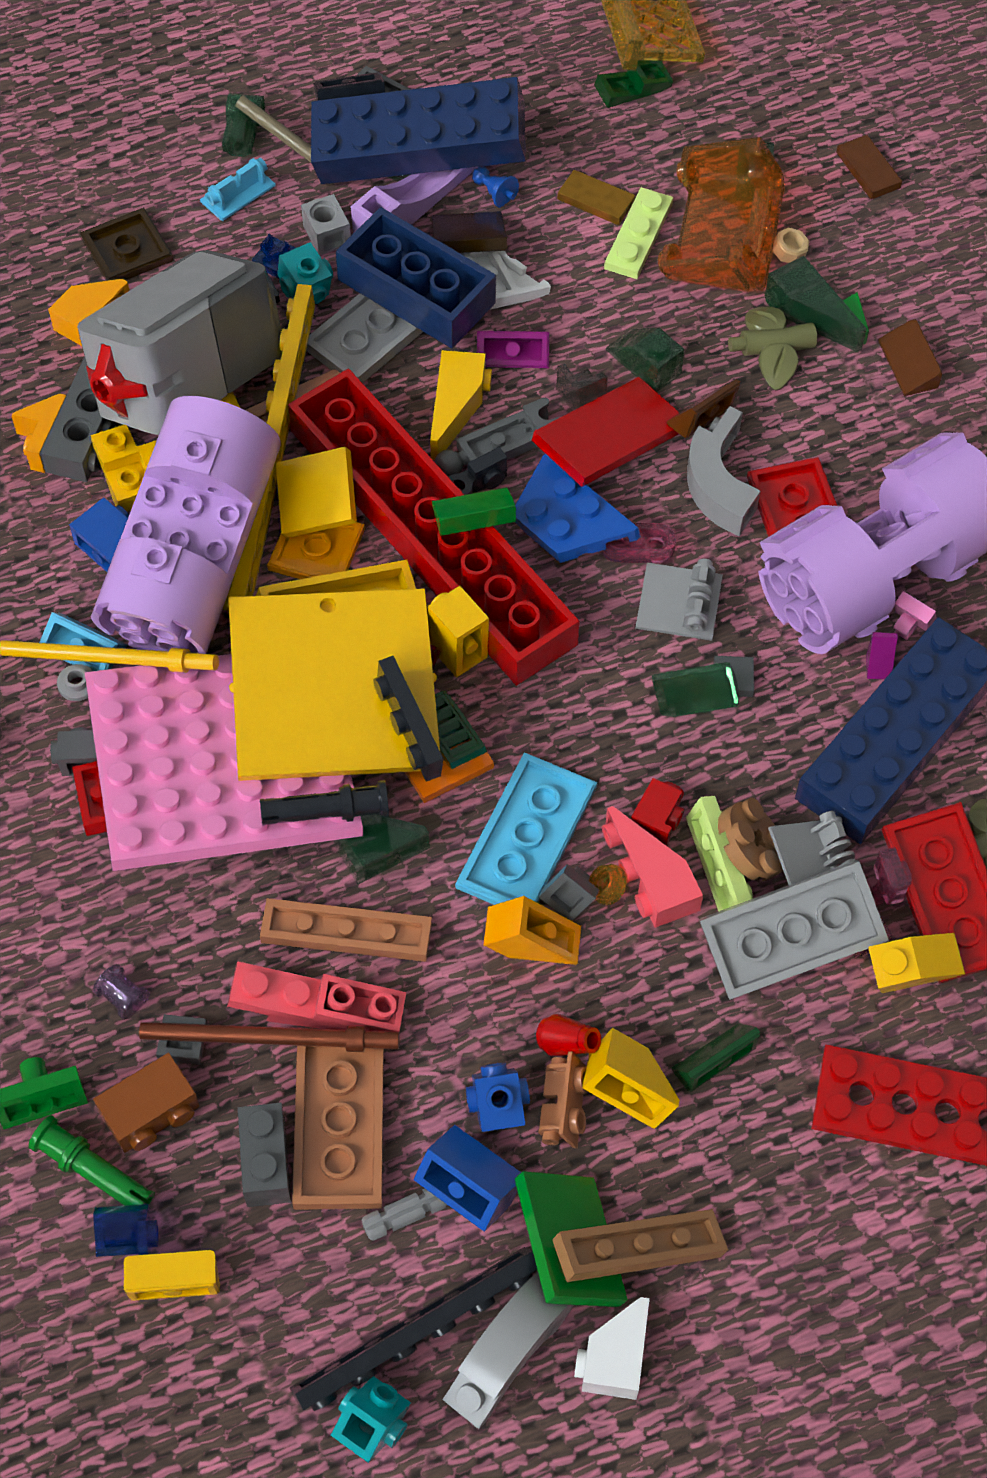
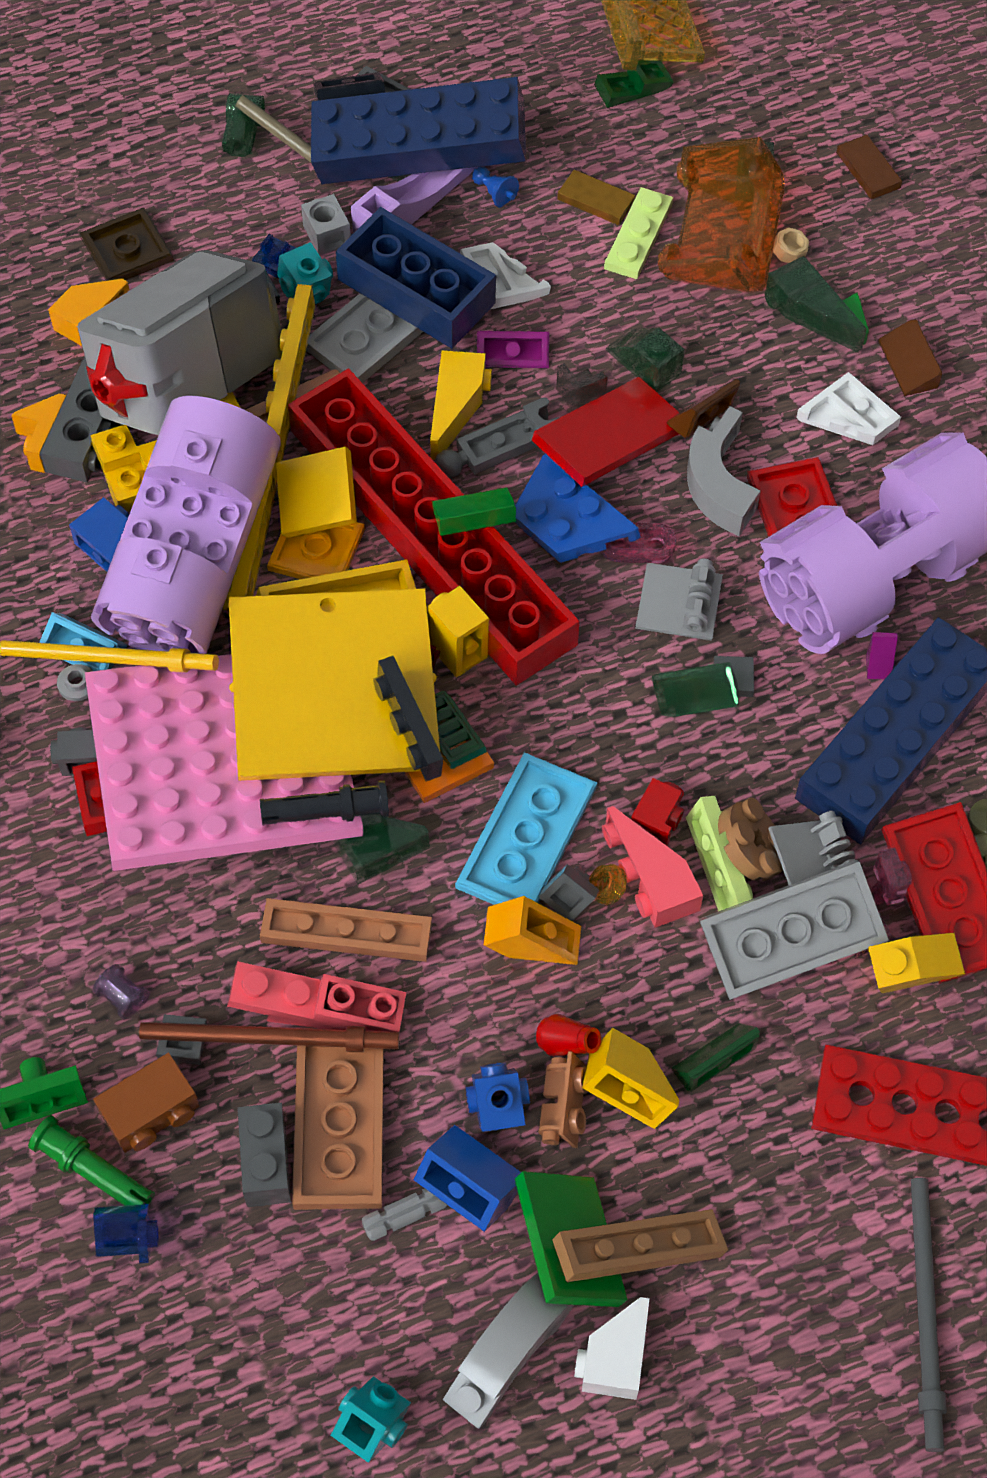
yellow slope [124,1250,220,1301] -> none
medium azure hinge [200,158,276,221] -> none
black plate [289,1247,537,1411] -> none
dark brown tile [432,211,507,253] -> none
black plate [449,446,508,495] -> none
olive plant [728,307,817,391] -> none
bright pink tile [893,591,937,640] -> none
none -> white wing [797,372,901,445]
none -> dark grey bar [910,1177,947,1452]

